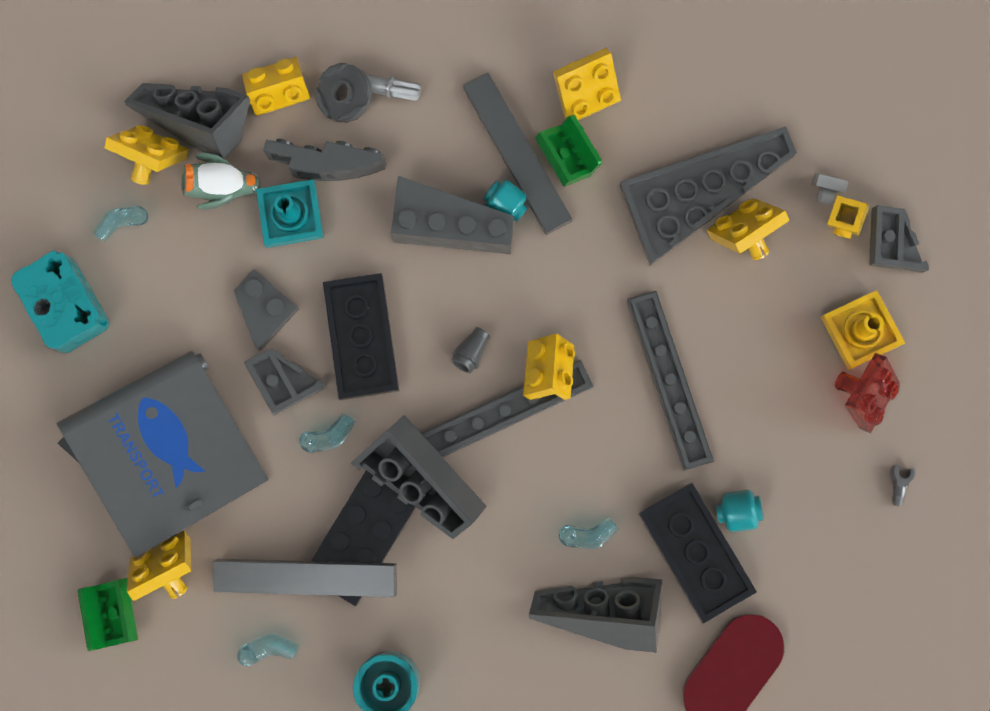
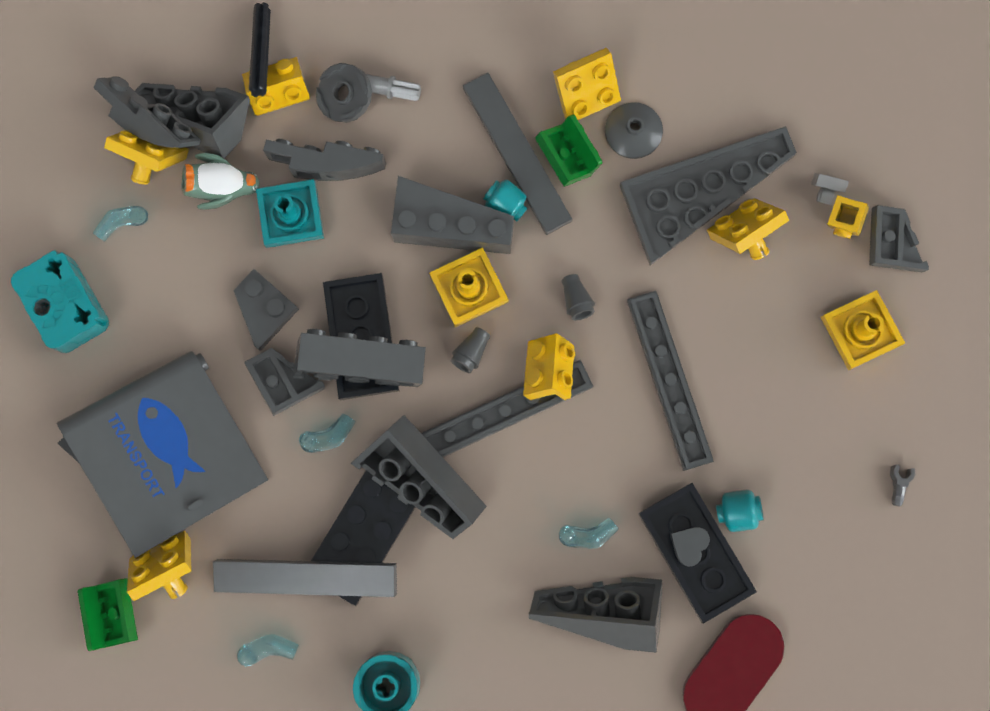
clear red plate [835,353,900,433] -> none
none -> dark grey slope [94,76,201,148]
none -> black axle [249,2,271,97]
none -> dark grey wedge [293,329,426,387]
none -> yellow plate [429,247,509,327]
none -> dark grey cone [562,274,595,321]
none -> dark grey dish [605,102,663,159]
none -> dark grey tile [670,527,710,567]

